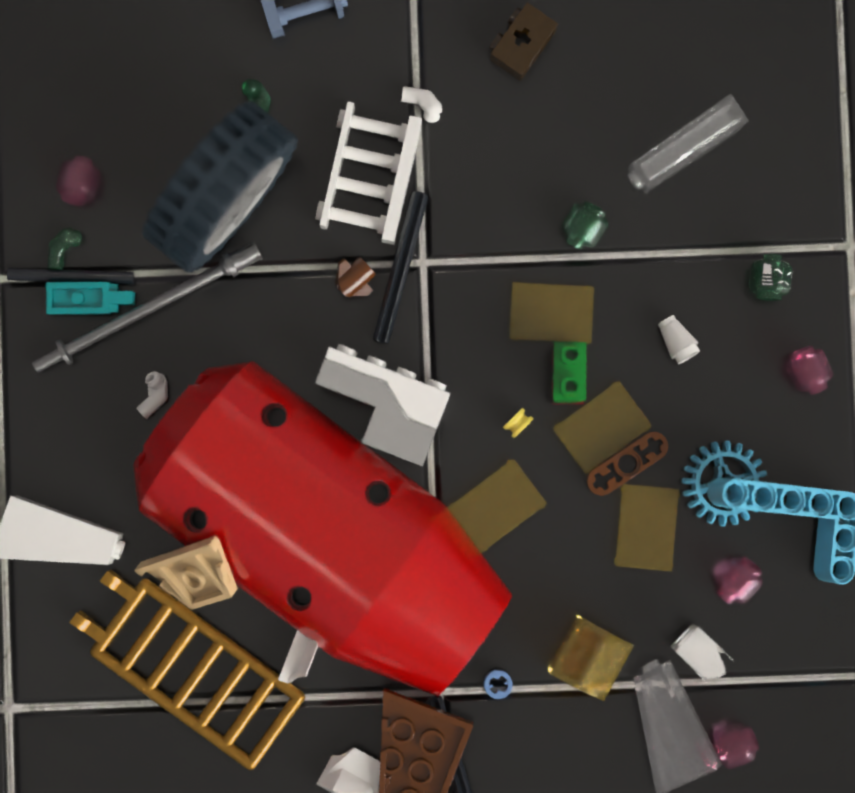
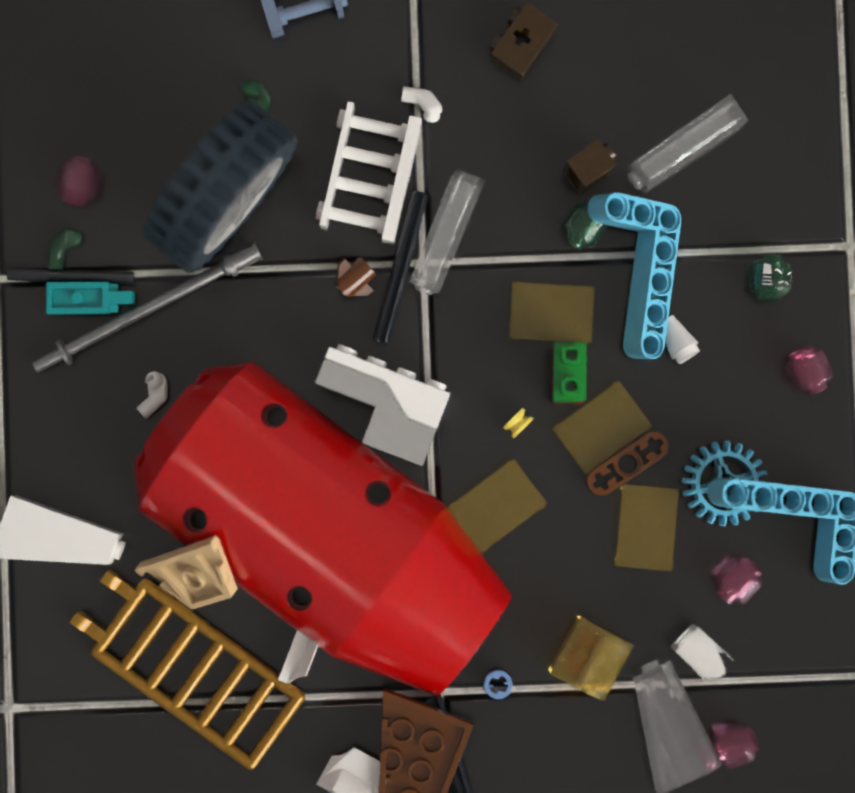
none -> clear slope [410,169,486,295]
none -> dark brown brick [562,139,617,196]
none -> medium azure beam [588,193,681,359]

